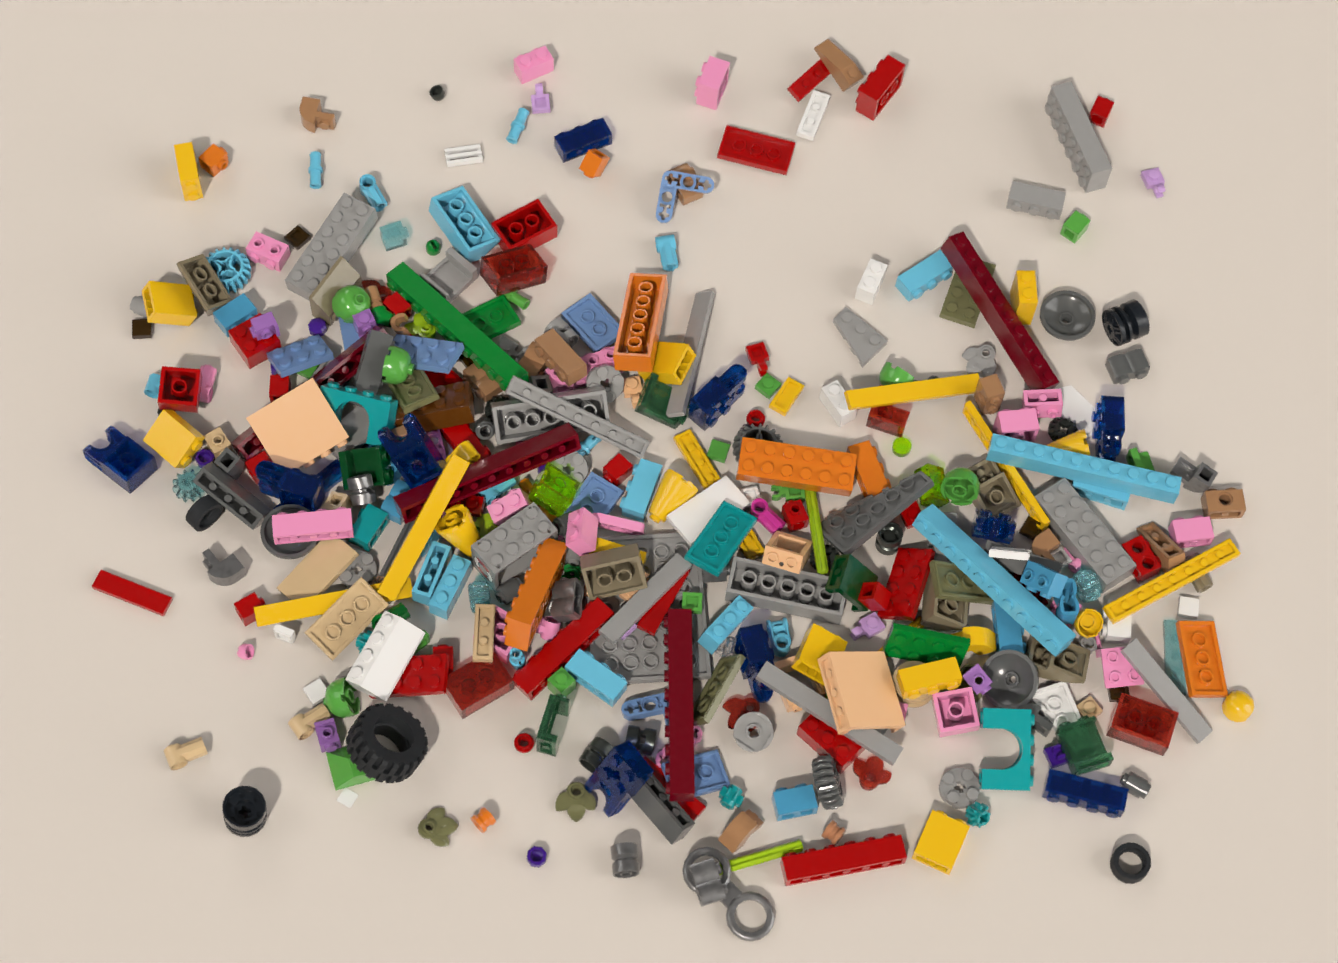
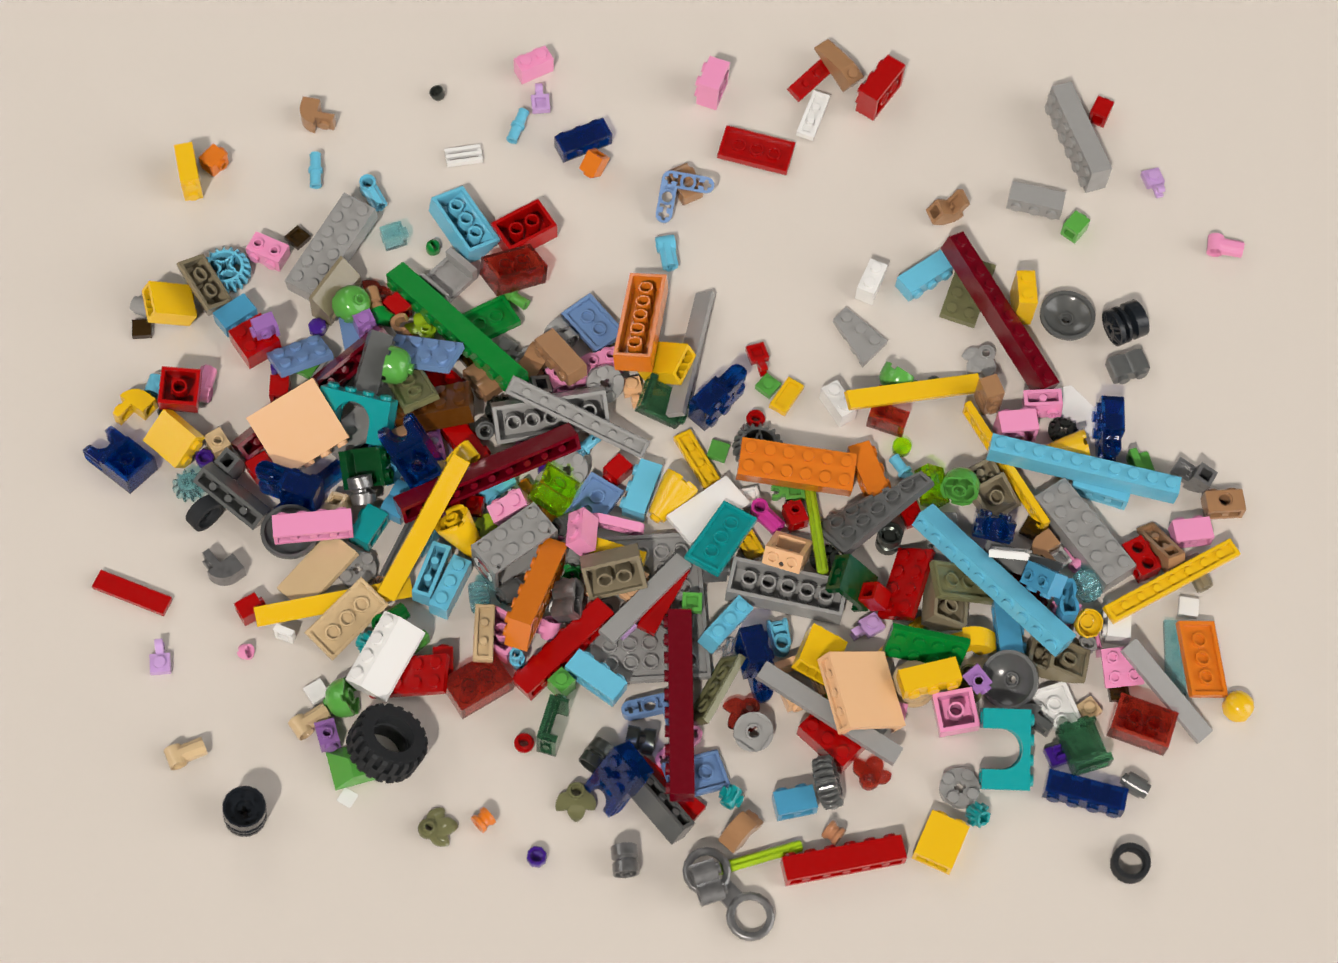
none -> yellow brick [113,389,158,425]
none -> lavender plate [149,638,171,676]
none -> medium azure pin [889,454,913,479]
none -> medium nougat brick [926,189,970,225]
none -> bright pink piece [1206,233,1245,258]

